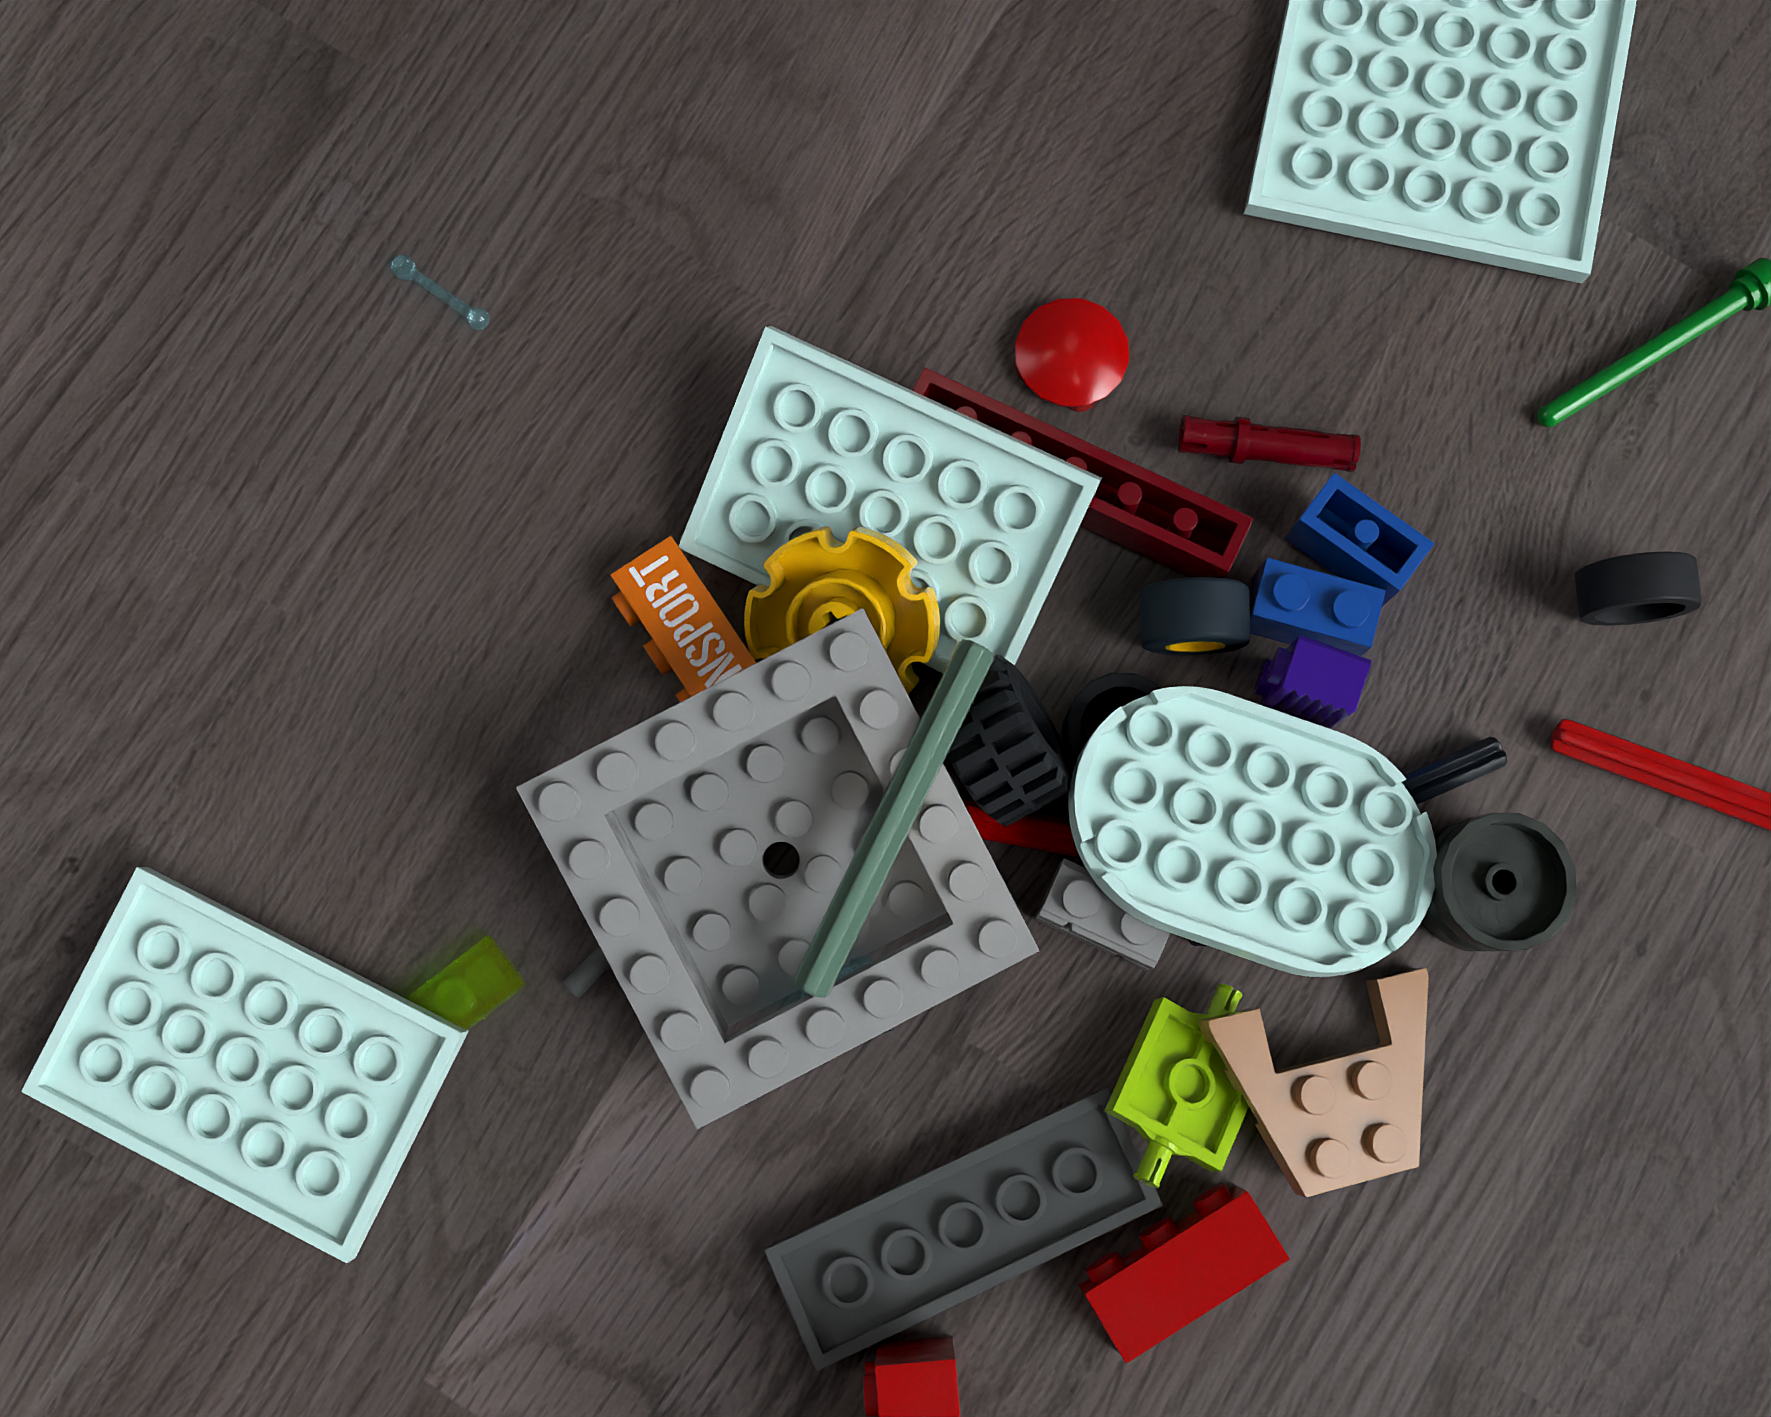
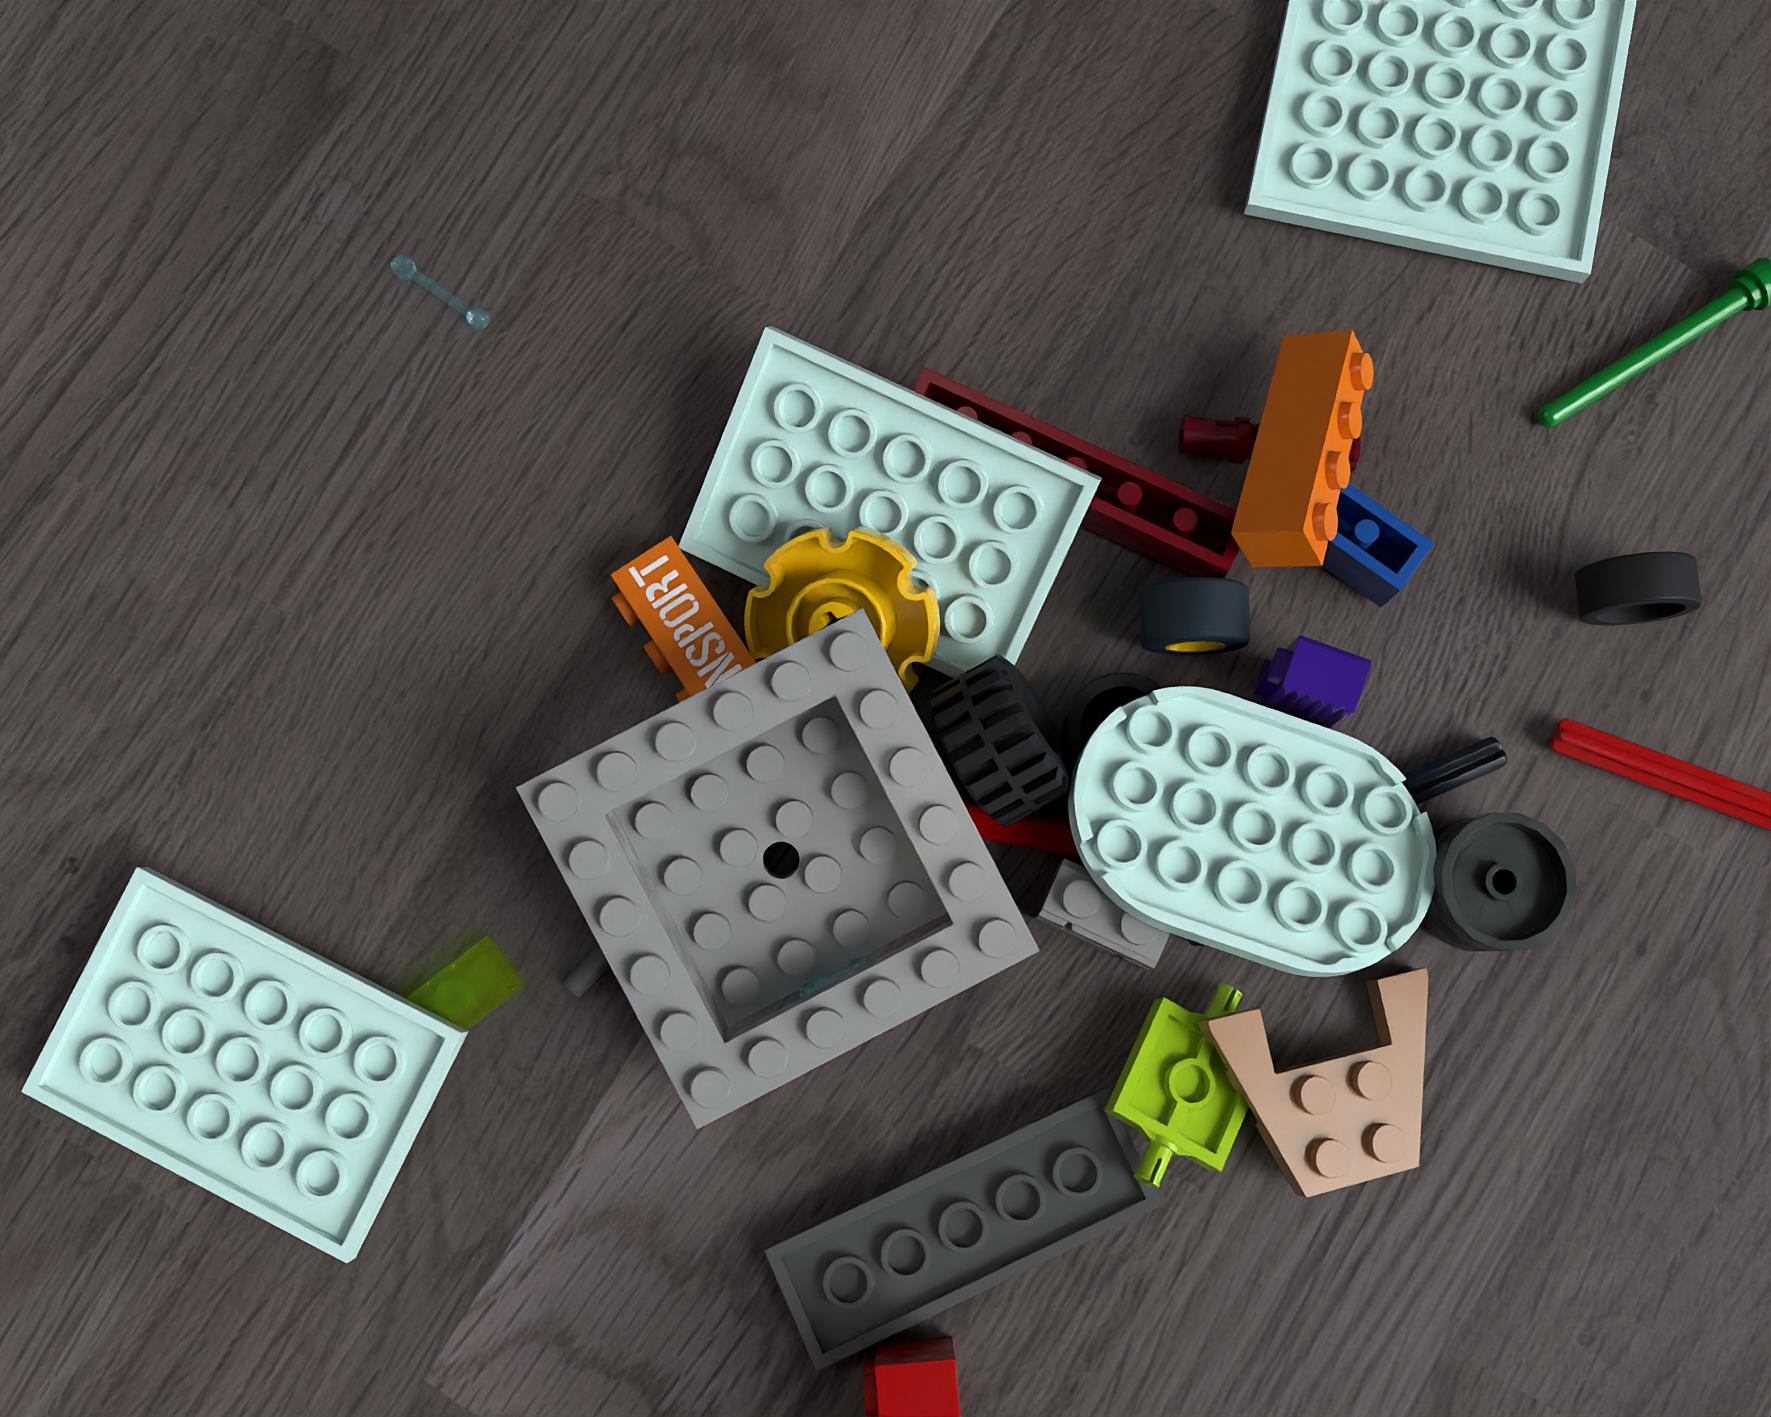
sand green axle [794,639,994,998] -> none
red dish [1015,298,1129,412] -> none
red brick [1079,1183,1290,1364] -> none
blue brick [1249,558,1386,656] -> none
none -> orange brick [1231,329,1374,568]

